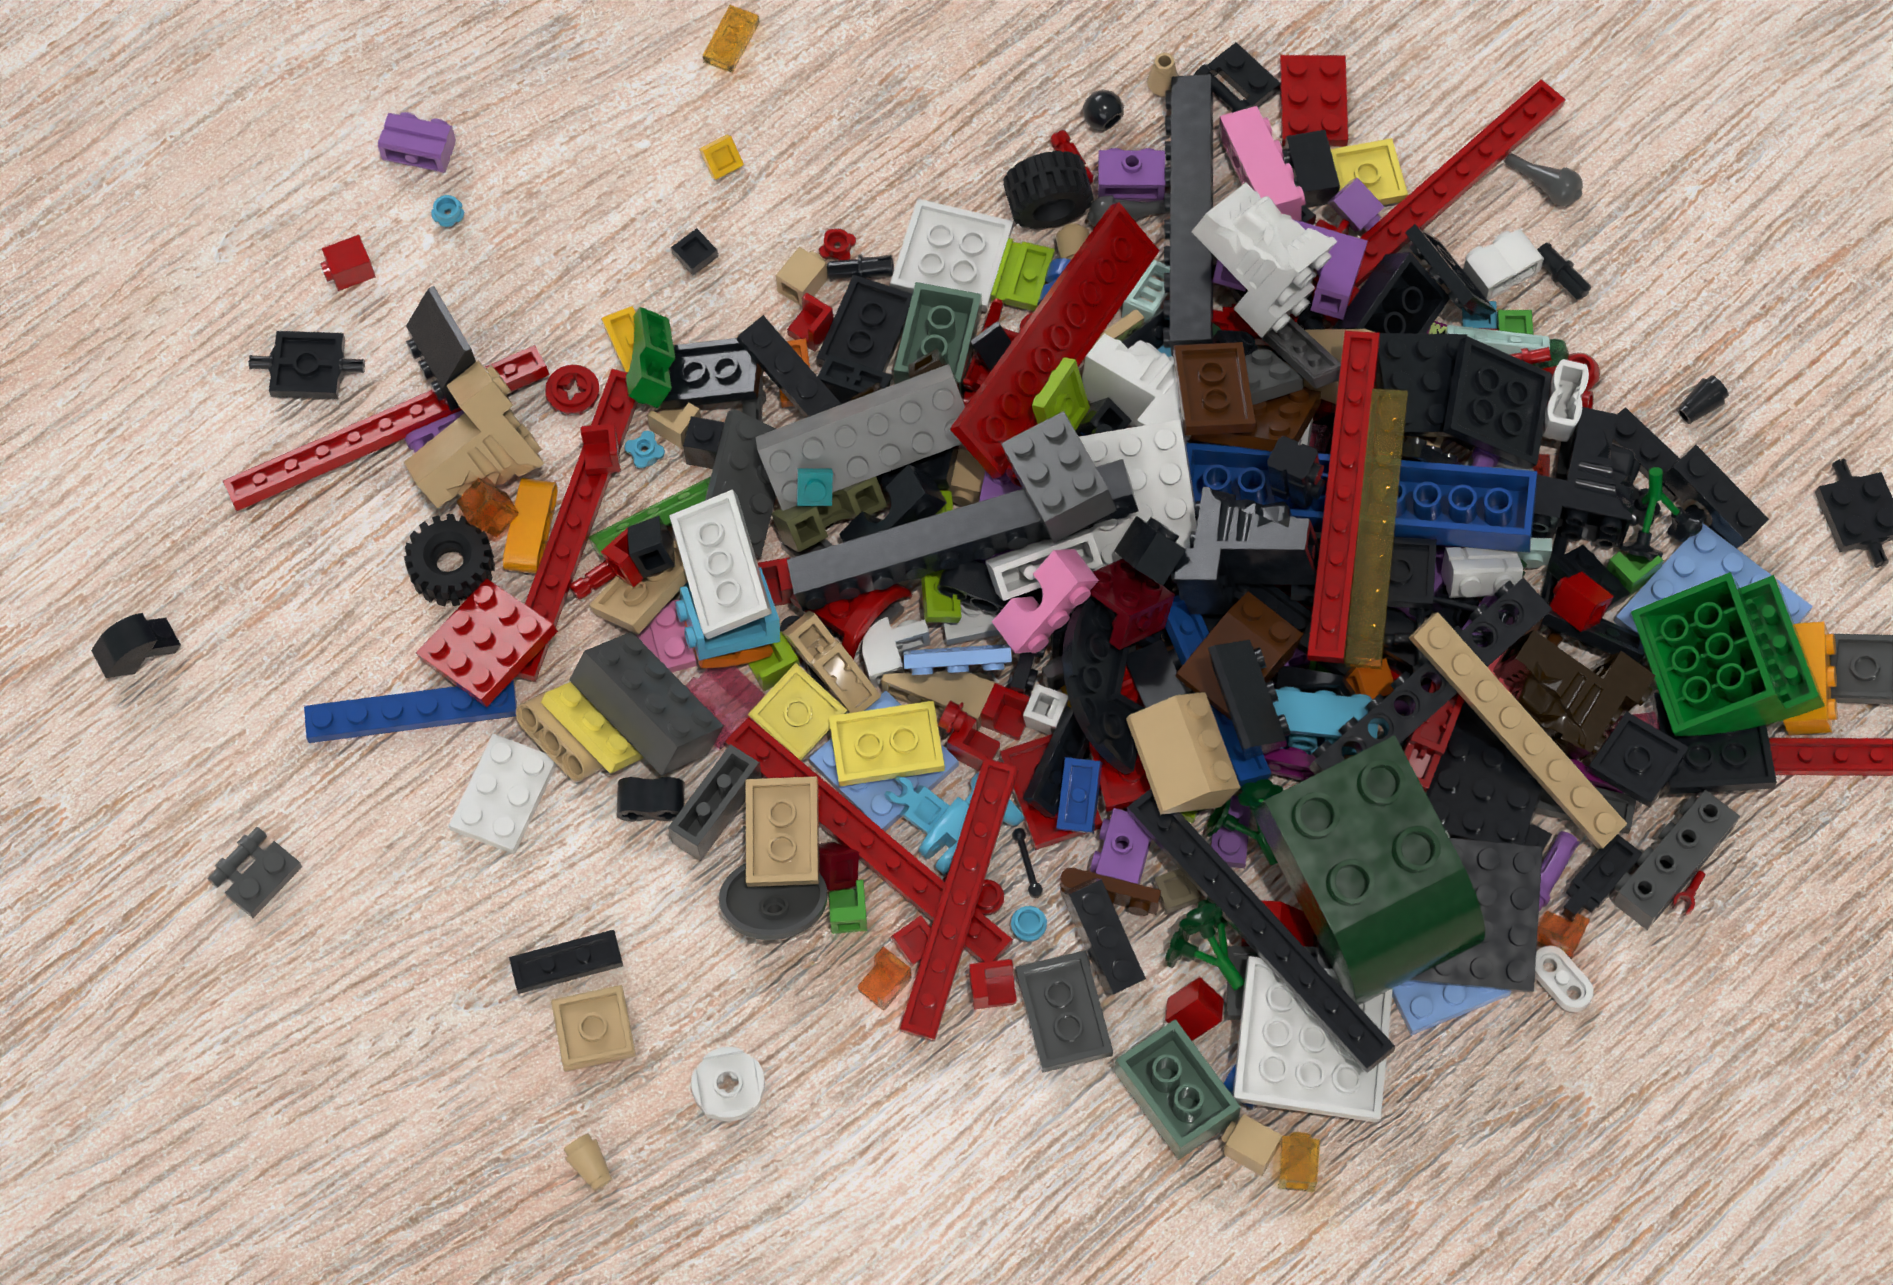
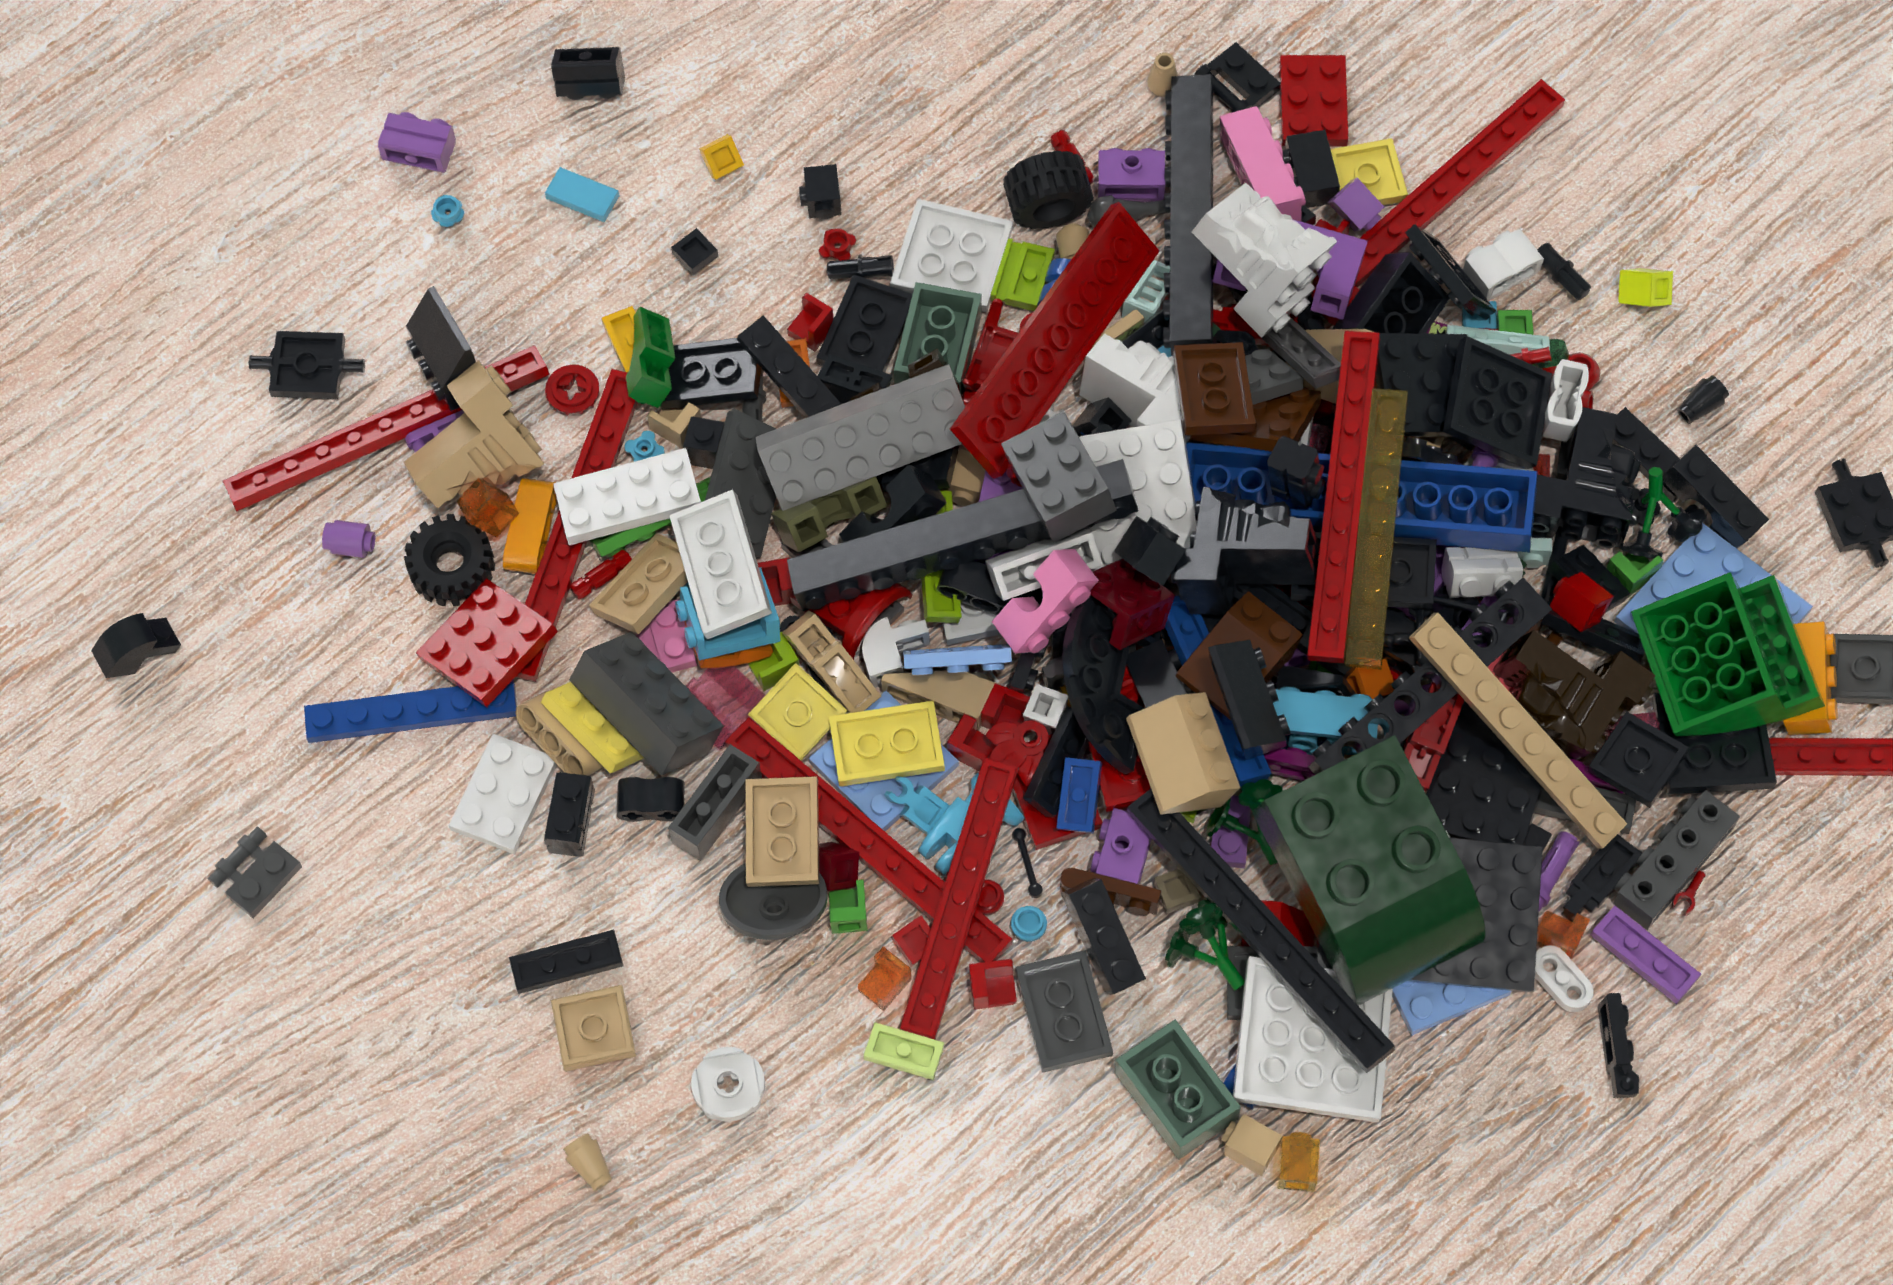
red brick [320,234,375,291] -> none
red panel [580,423,621,475] -> none
red panel [601,528,644,587] -> none
black brick [627,516,675,578] -> none
clear yellow plate [702,5,760,73] -> none
tan brick [776,247,828,307] -> none
teal plate [796,468,833,506] -> none
red plate [938,700,968,734] -> none
black slope [970,321,1012,372] -> none
lime plate [1032,357,1090,431] -> none
black piece [1083,89,1124,131] -> none
red panel [1165,977,1224,1041] -> none
dark grey piece [1505,154,1583,207] -> none
none -> medium lavender brick [322,520,376,558]
none -> black brick [544,772,595,857]
none -> medium azure tile [545,167,619,222]
none -> black brick [551,47,625,100]
none -> white plate [553,448,701,545]
none -> black brick [799,164,842,219]
none -> yellowish green plate [864,1022,945,1080]
none -> red plate [986,720,1049,787]
none -> medium lavender plate [1590,905,1701,1004]
none -> black hinge [1597,993,1639,1098]
none -> neon yellow panel [1618,268,1673,307]

